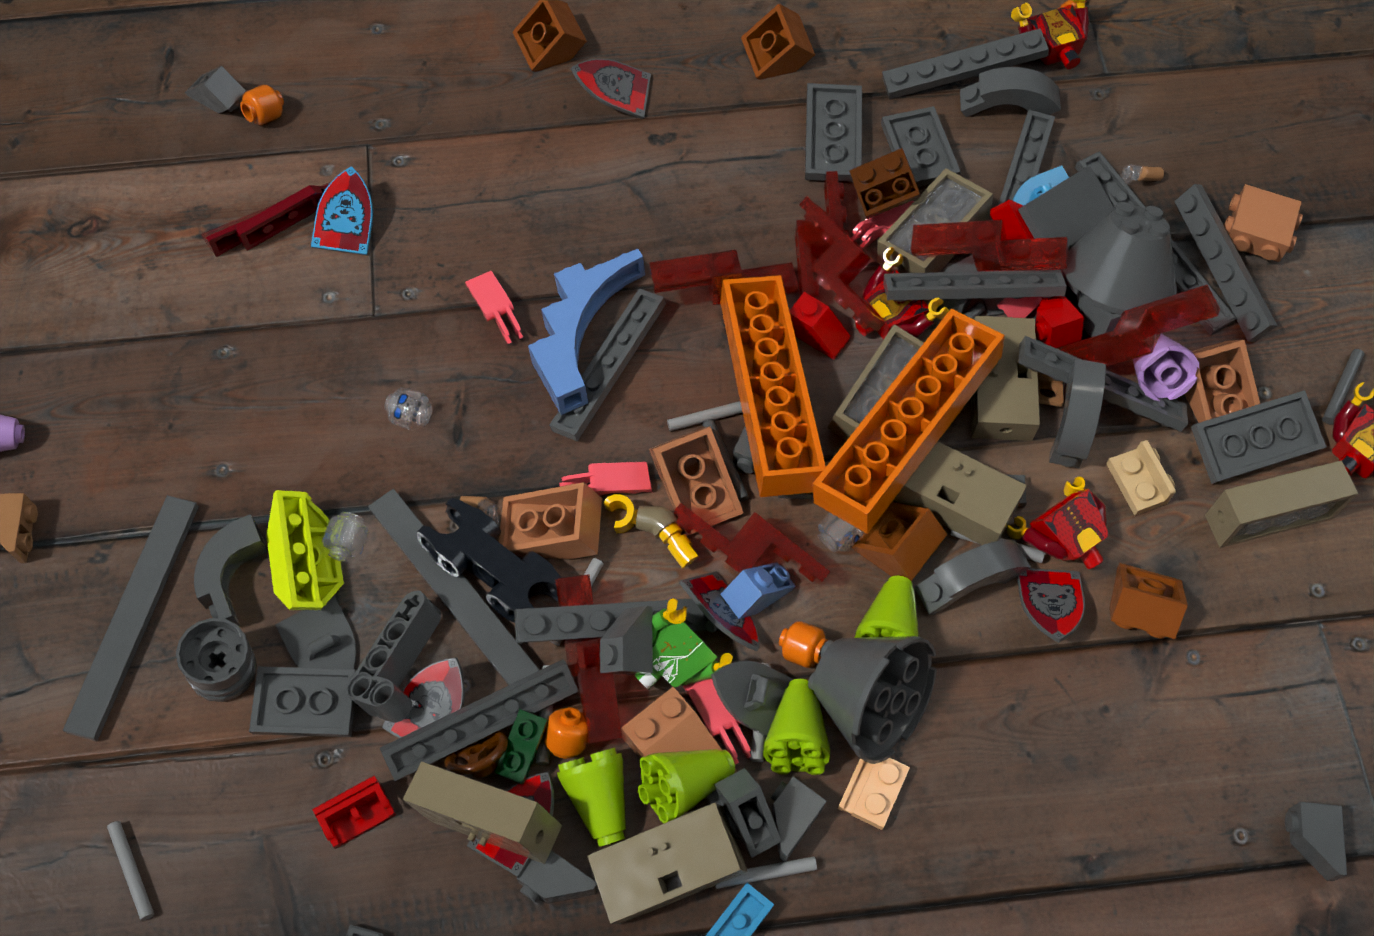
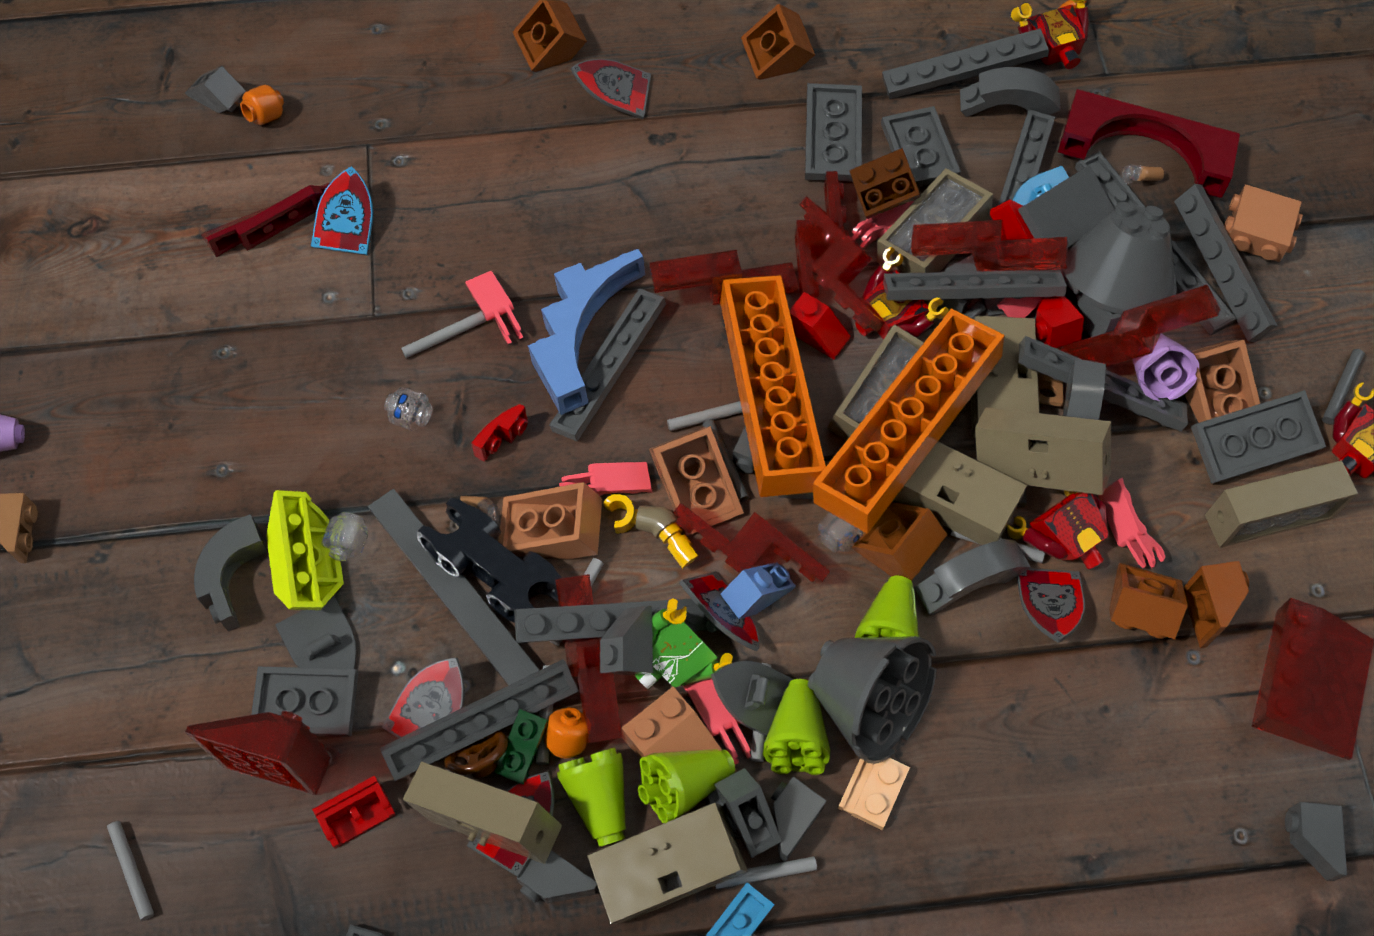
dark grey tile [63,495,199,741] -> none
dark grey wheel [176,618,257,702] -> none
dark grey beam [346,591,441,723] -> none
orange head [779,621,828,668] -> none
tan bracket [1106,440,1176,516] -> none
none -> clear red slope [185,711,331,796]
none -> light grey bar [401,311,486,359]
none -> red slope [471,404,528,462]
none -> dark tan brick [975,407,1111,495]
none -> dark red arch [1058,89,1240,198]
none -> coral arm [1098,477,1165,569]
none -> dark orange slope [1183,561,1249,648]
none -> clear red slope [1252,598,1374,760]

